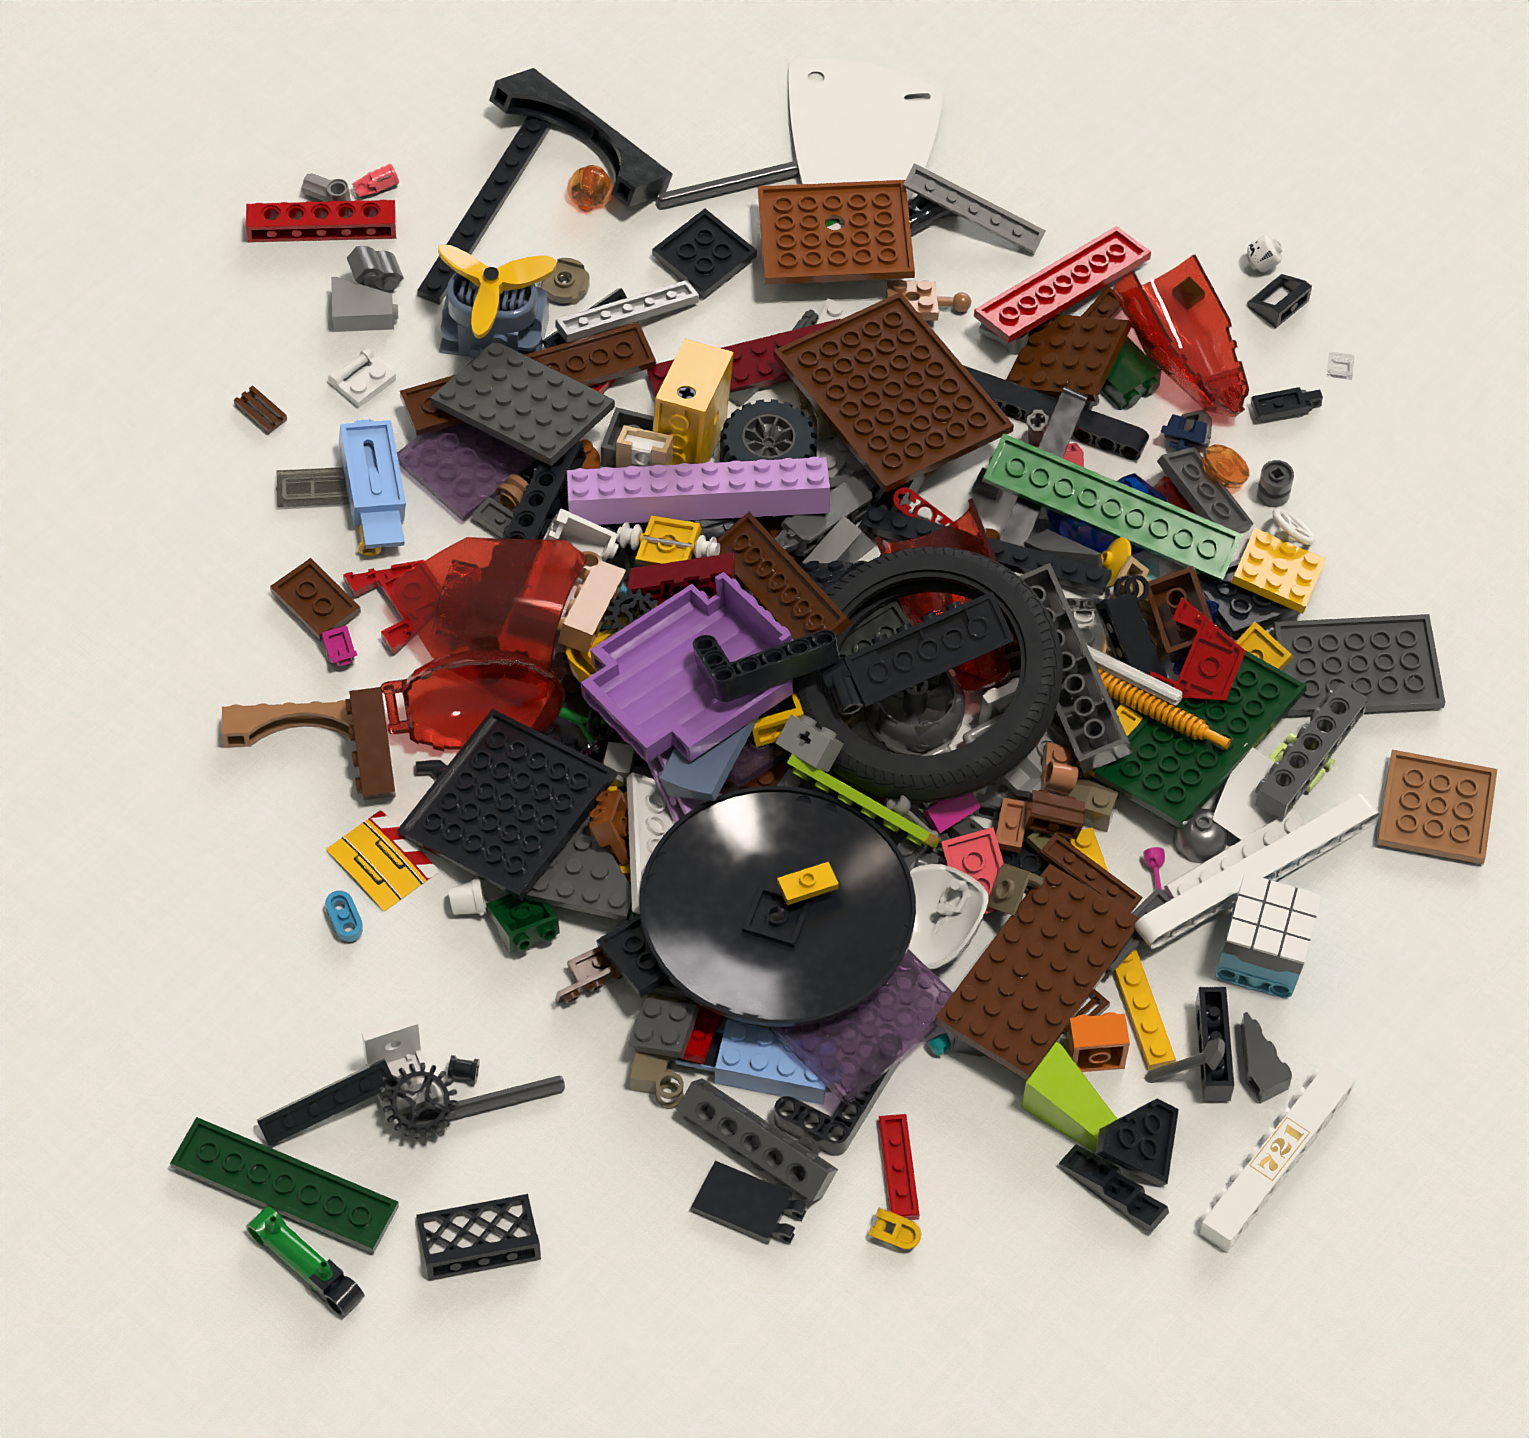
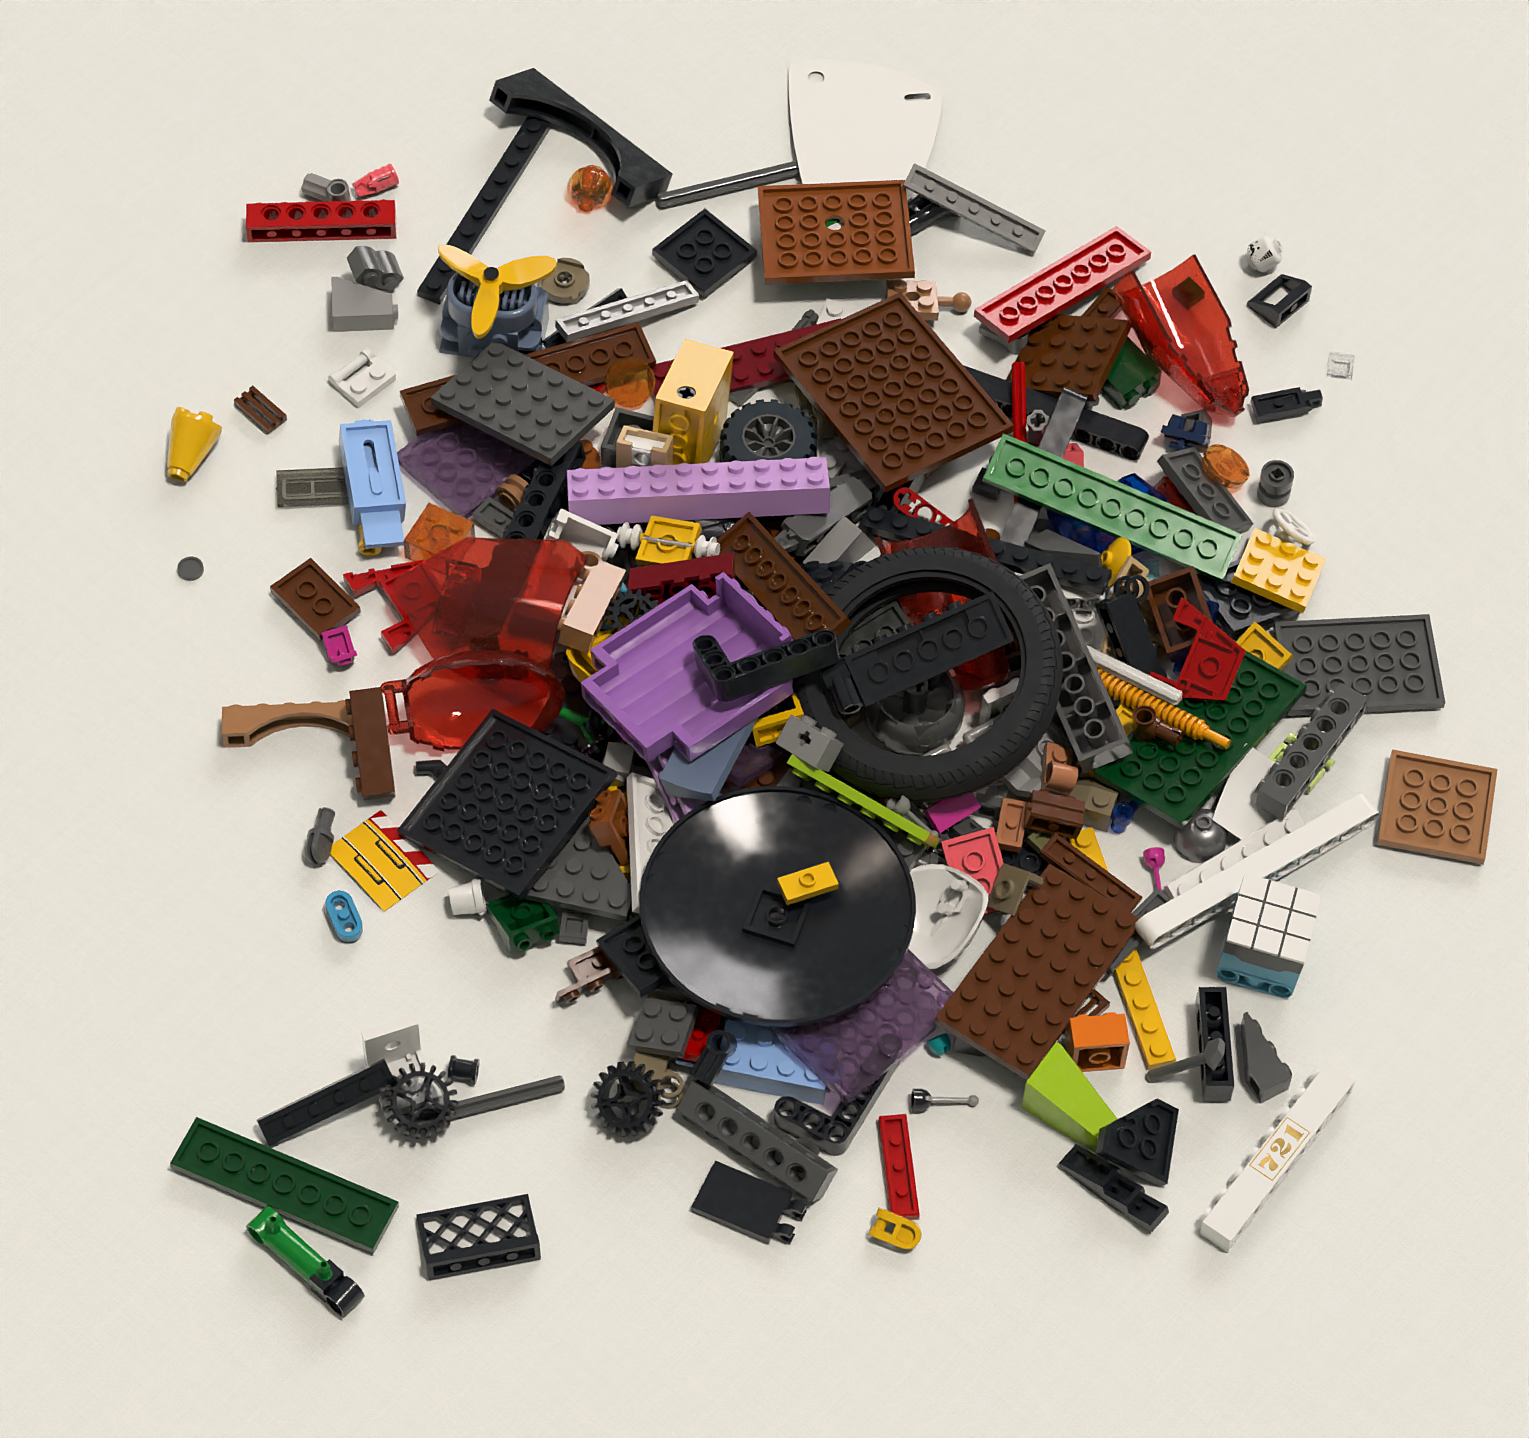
none -> yellow cone [167,407,222,482]
none -> dark grey piece [177,556,204,581]
none -> dark grey arm [304,807,335,864]
none -> clear orange brick [403,503,475,577]
none -> dark grey plate [559,912,590,944]
none -> black gear [590,1061,666,1137]
none -> clear orange tile [604,356,655,408]
none -> black piece [690,1030,737,1086]
none -> hinge [911,1088,979,1111]
none -> red axle [1011,362,1027,504]
none -> clear blue brick [1111,800,1141,833]
none -> reddish brown pin [1132,705,1184,746]

